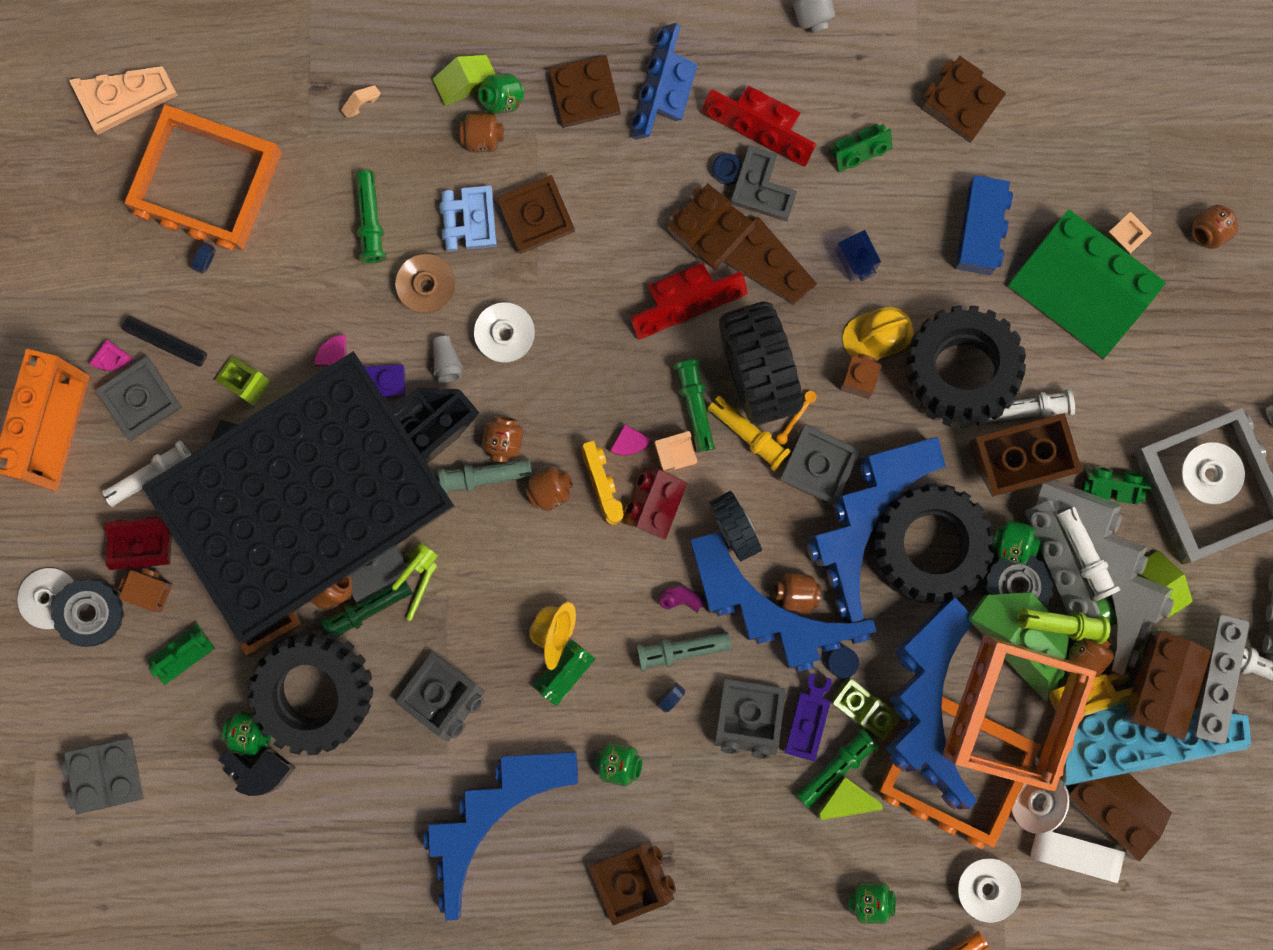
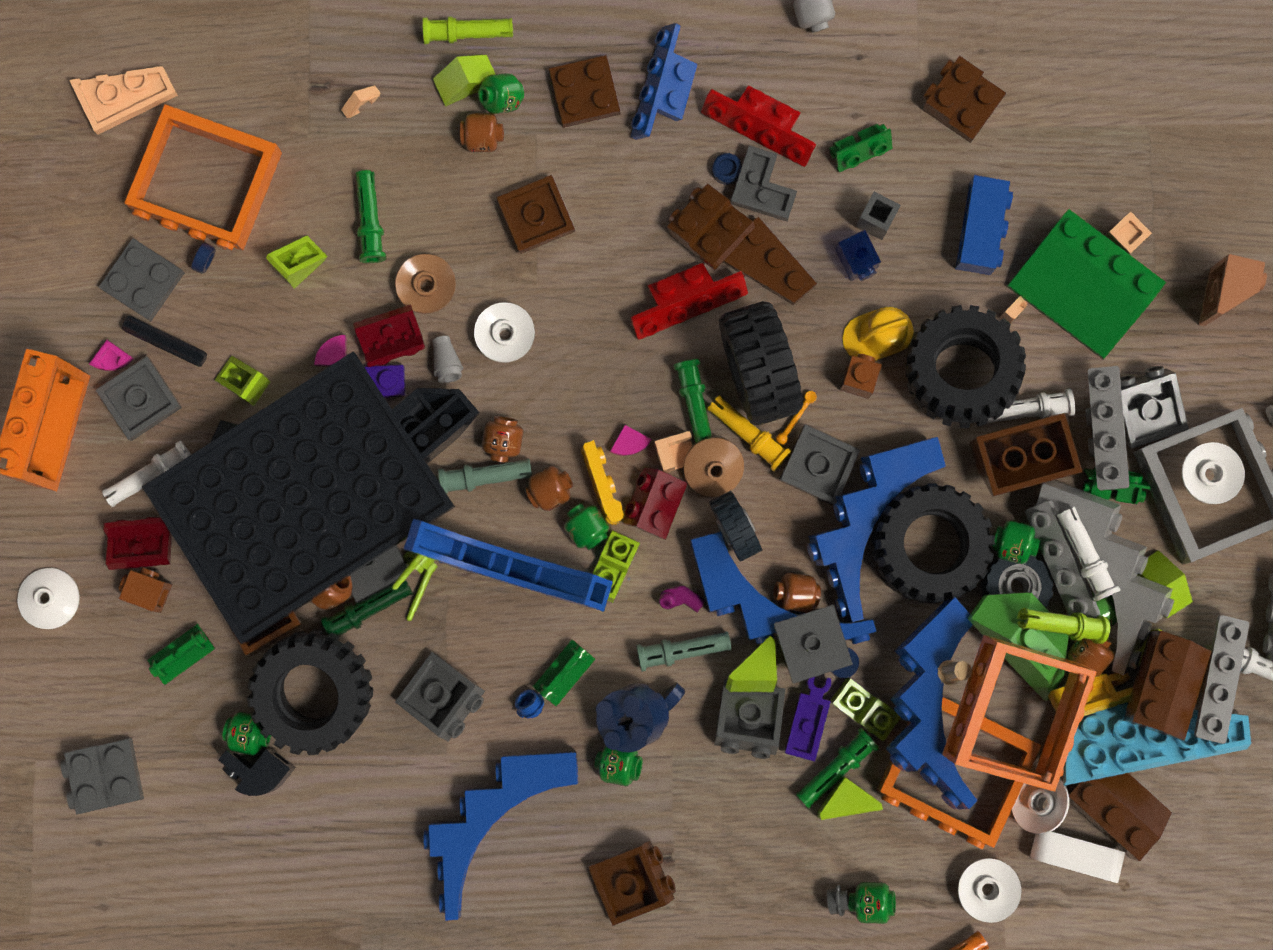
black wheel [51,579,124,647] -> none
light blue plate [439,186,497,252] -> none
yellow piece [529,602,576,670] -> none
dark orange head [1191,204,1238,249] -> none
none -> dark grey plate [99,238,185,322]
none -> lime slope [266,235,328,289]
none -> dark red bracket [353,304,425,367]
none -> blue arch [404,519,613,612]
none -> lime pin [423,16,513,45]
none -> blue plate [515,690,544,719]
none -> green head [564,503,609,551]
none -> lime slope [593,530,640,603]
none -> dark blue brick [596,683,669,752]
none -> medium nougat dish [683,437,744,497]
none -> lime slope [725,636,777,692]
none -> dark grey plate [773,605,853,684]
none -> dark grey plate [827,885,849,916]
none -> dark grey brick [856,191,901,240]
none -> tan piece [938,660,972,685]
none -> light nougat tile [1000,296,1028,323]
none -> light grey bracket [1086,366,1130,491]
none -> plate [1120,366,1189,448]
none -> nougat slope [1199,254,1267,326]

